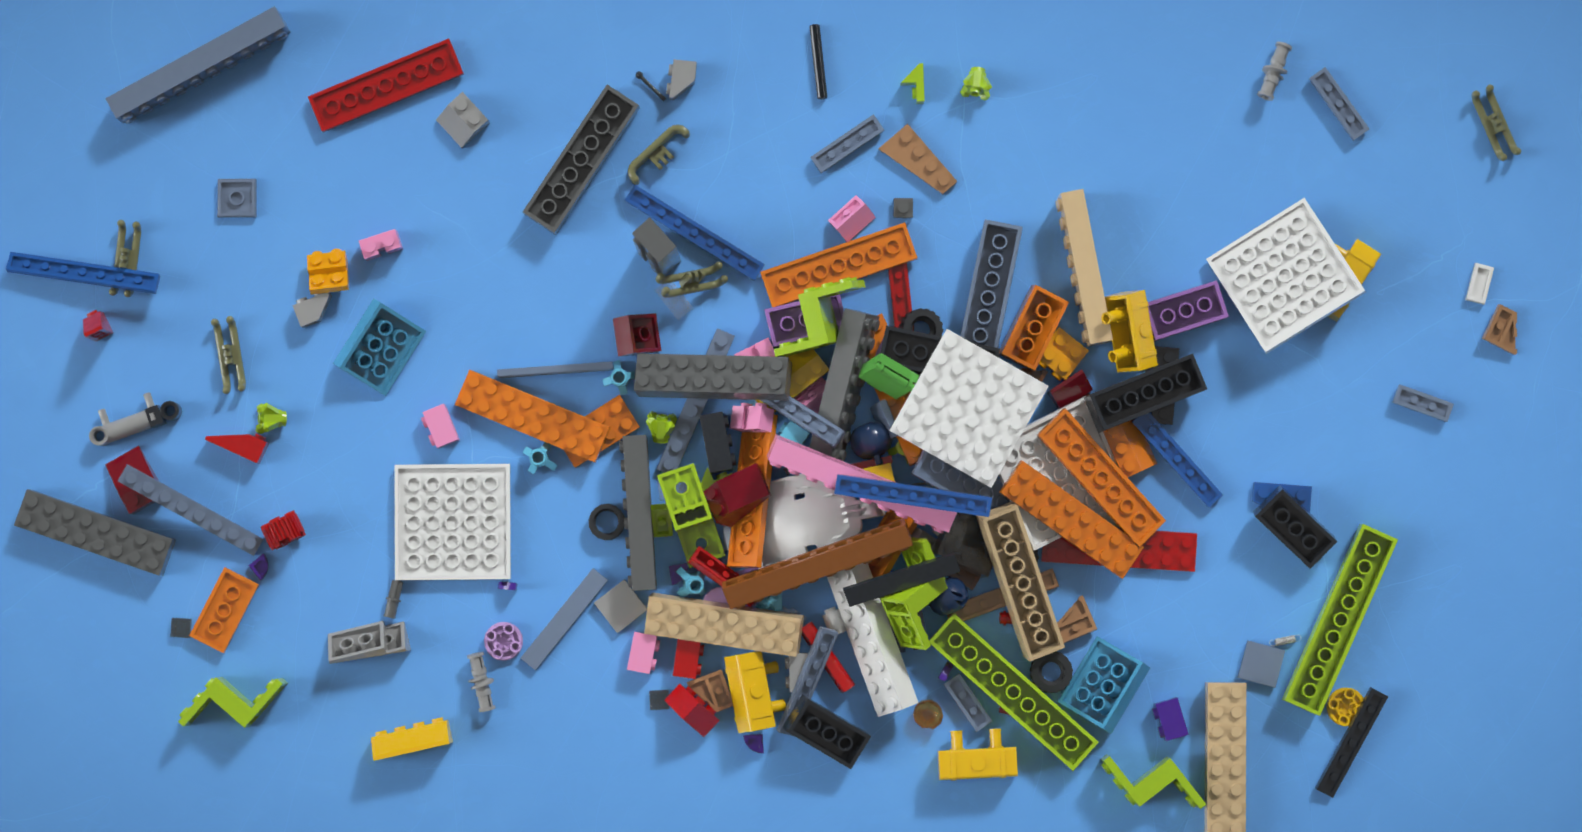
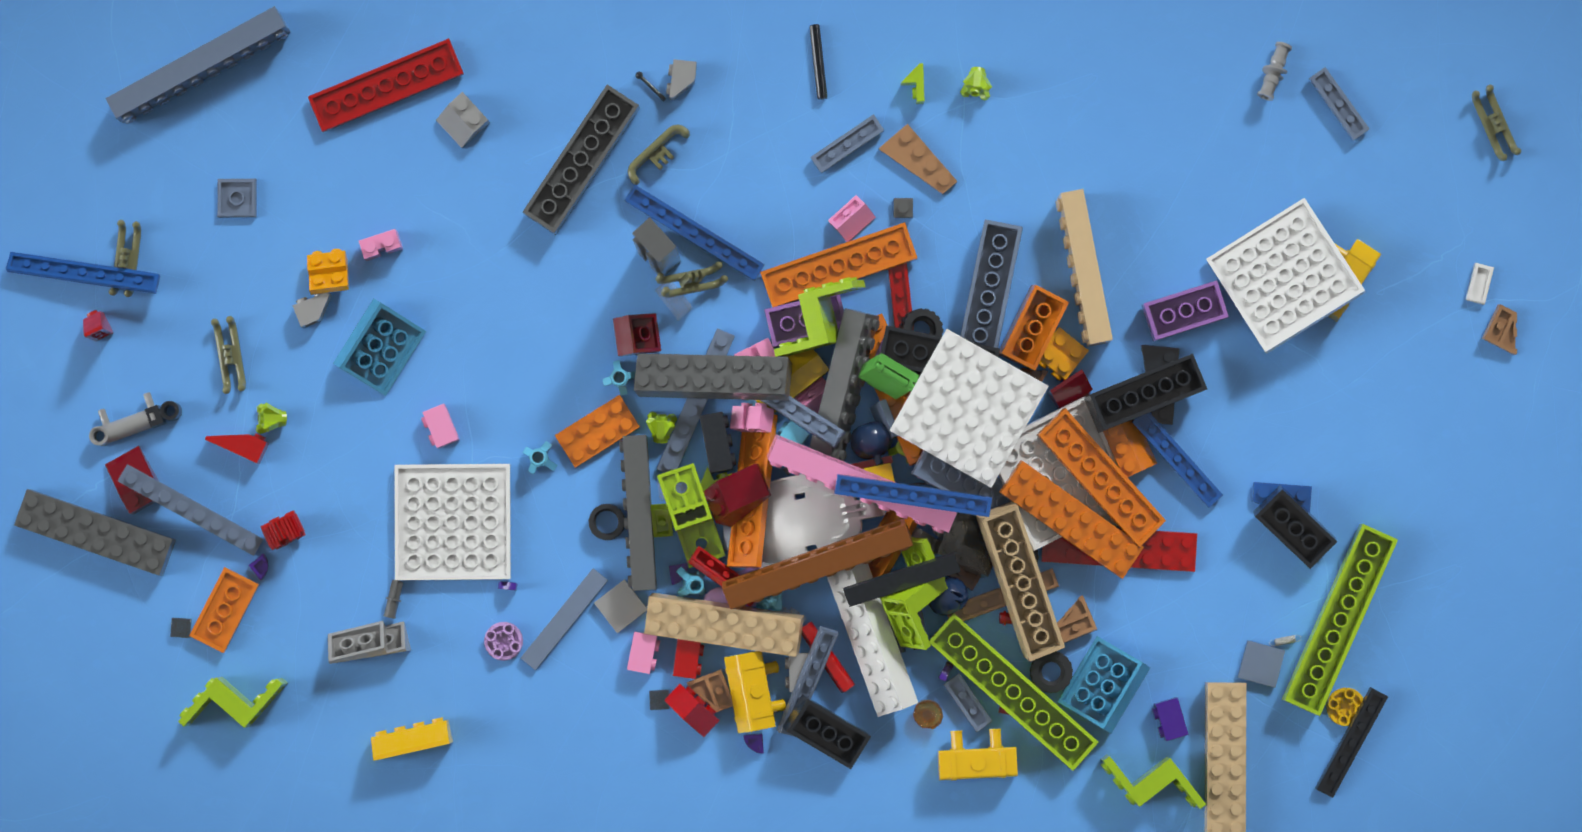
orange plate [455,369,611,463] -> none
light grey piece [467,652,496,712] -> none
sand blue tile [497,362,614,378] -> none
white brick [822,606,846,634] -> none
yellow piece [1101,290,1158,372] -> none
sand blue plate [1392,384,1454,422] -> none

